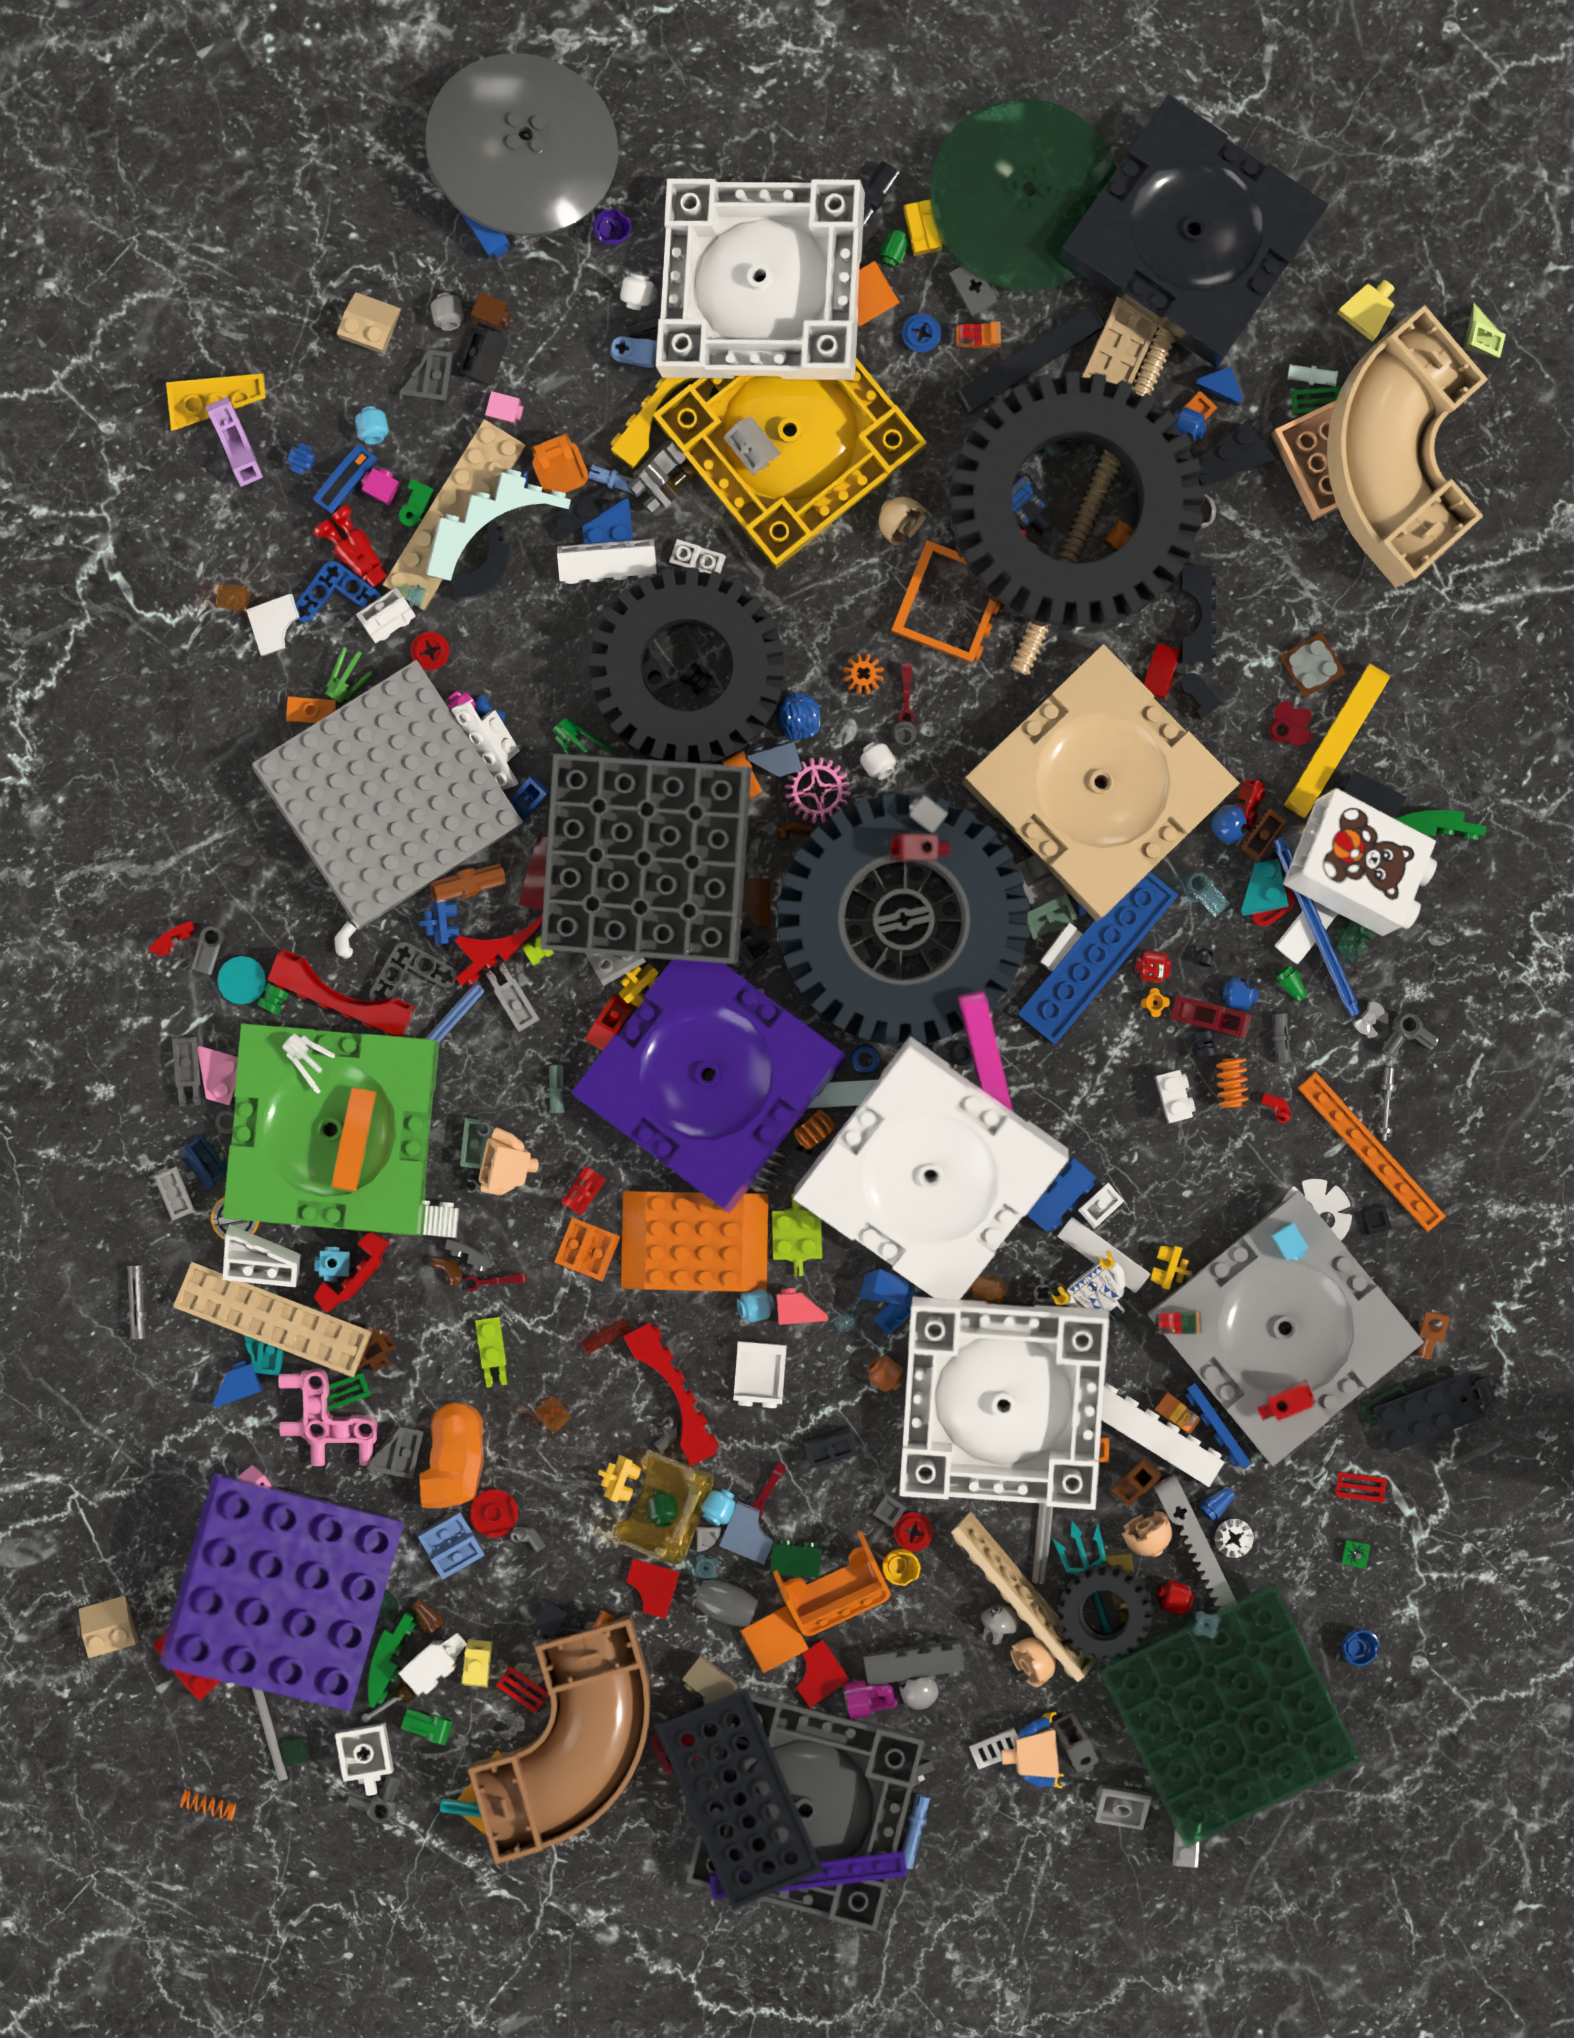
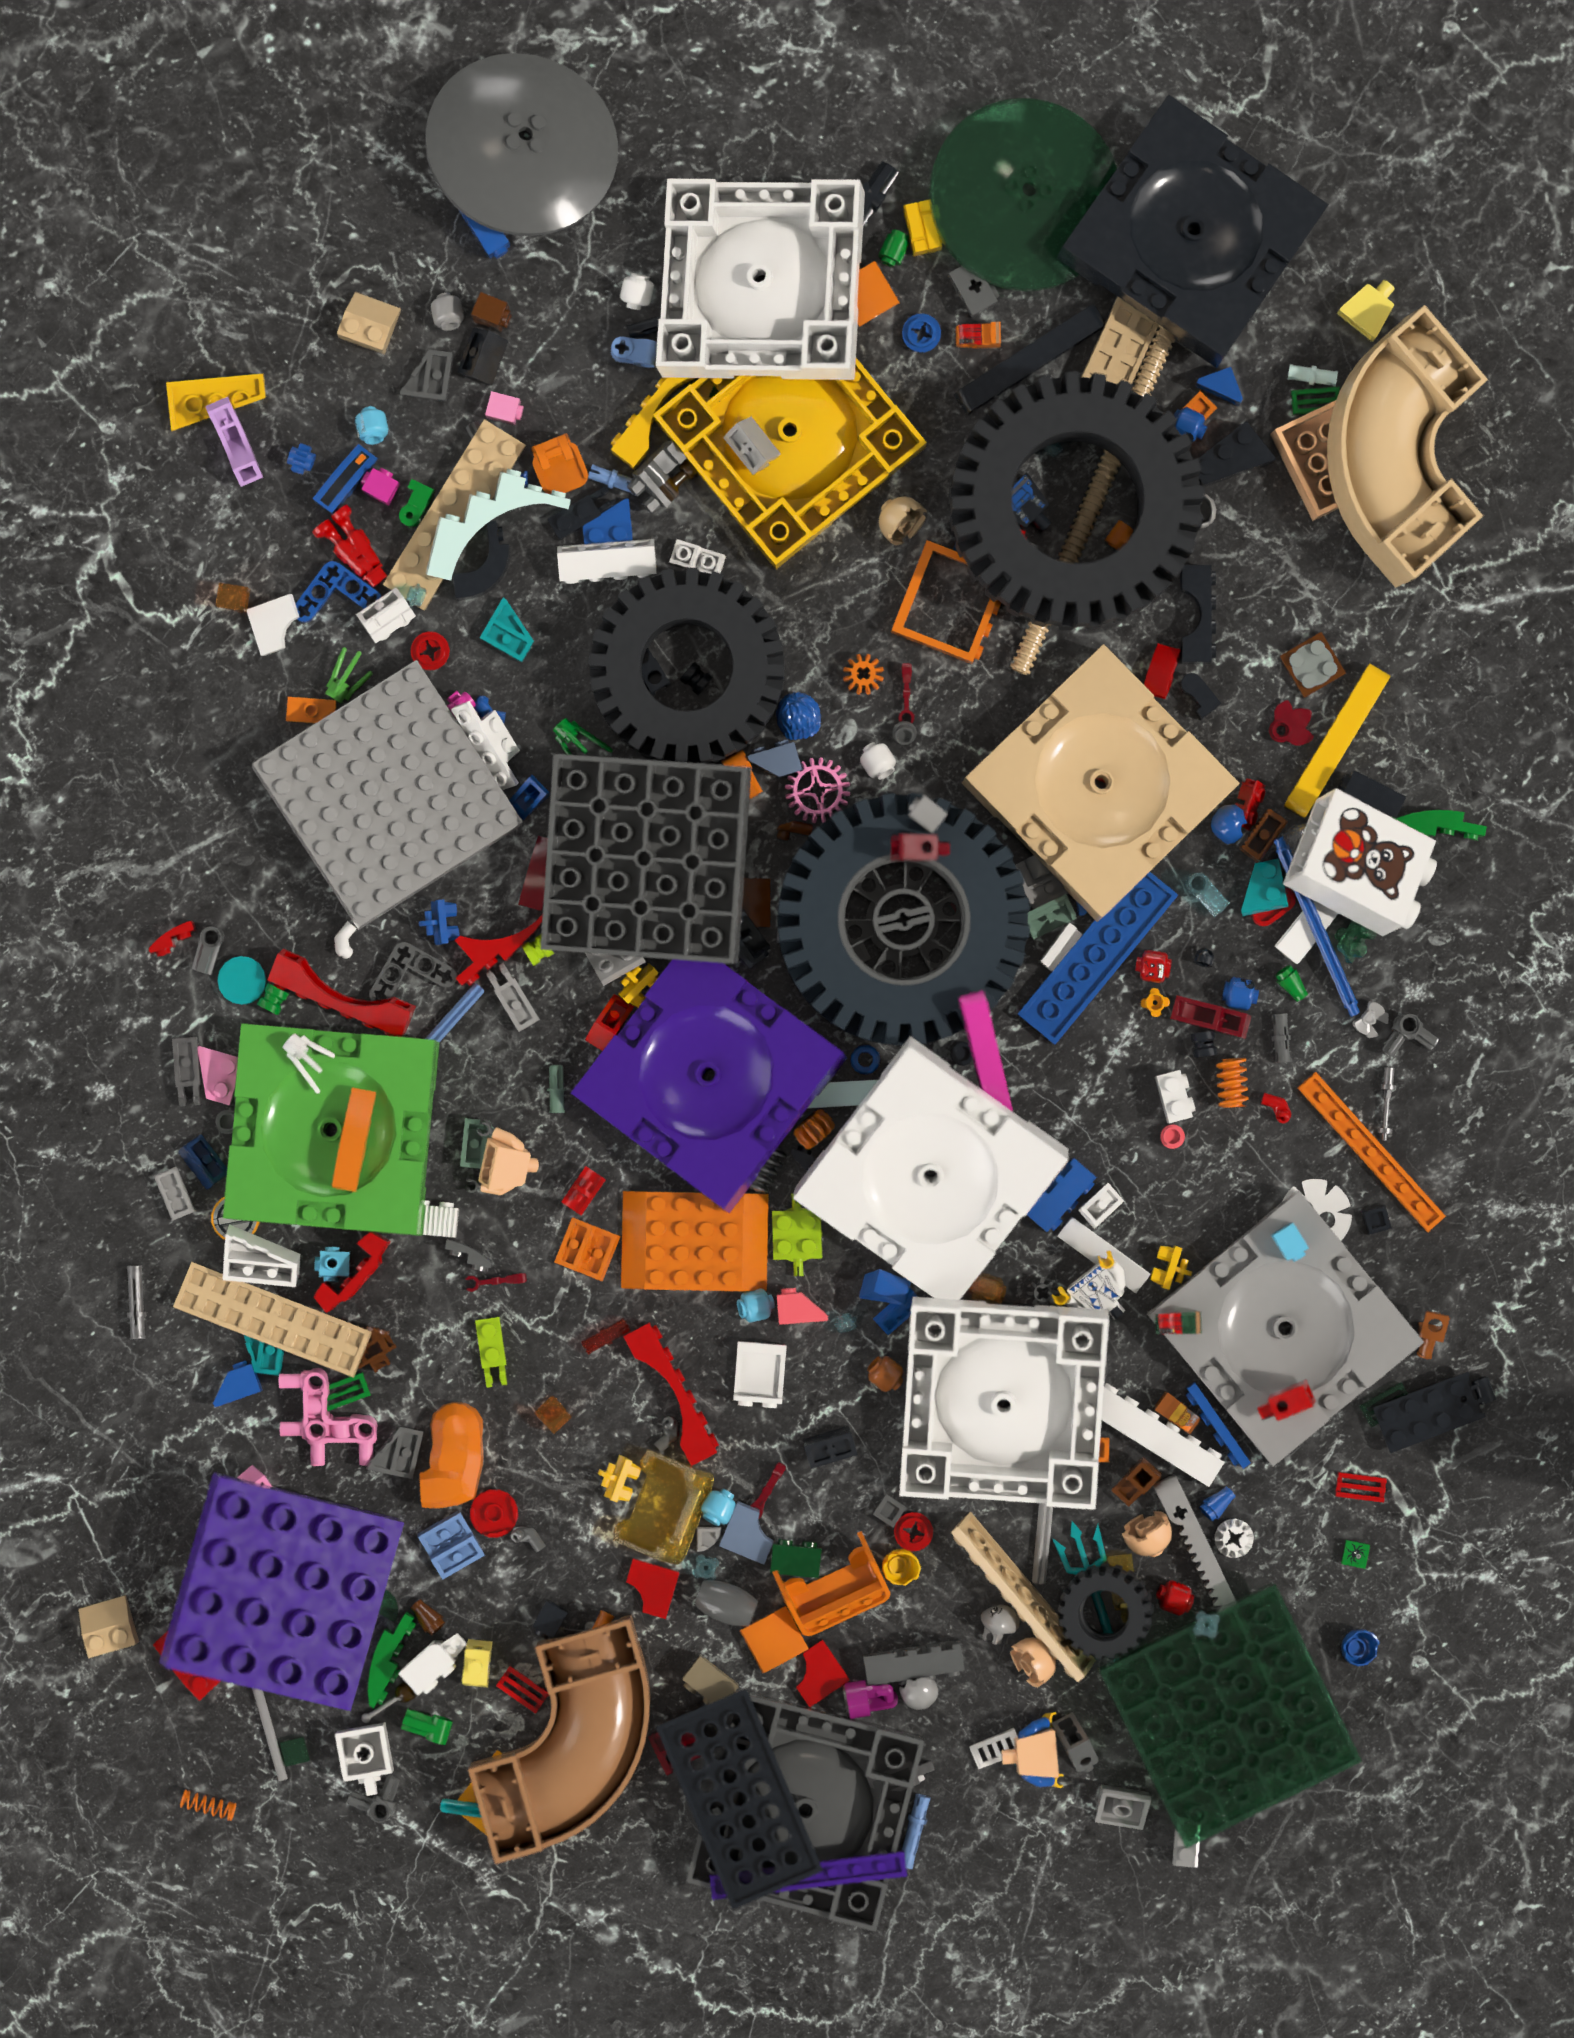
dark orange piece [430,863,506,903] -> none
reddish brown arm [432,1256,462,1287] -> none
dark purple hair [592,209,631,246] -> none
dark green head [645,1490,679,1528] -> none
yellowish green slope [1463,303,1506,358] -> none
none -> teal wing [480,598,534,662]
none -> coral plate [1160,1124,1185,1149]

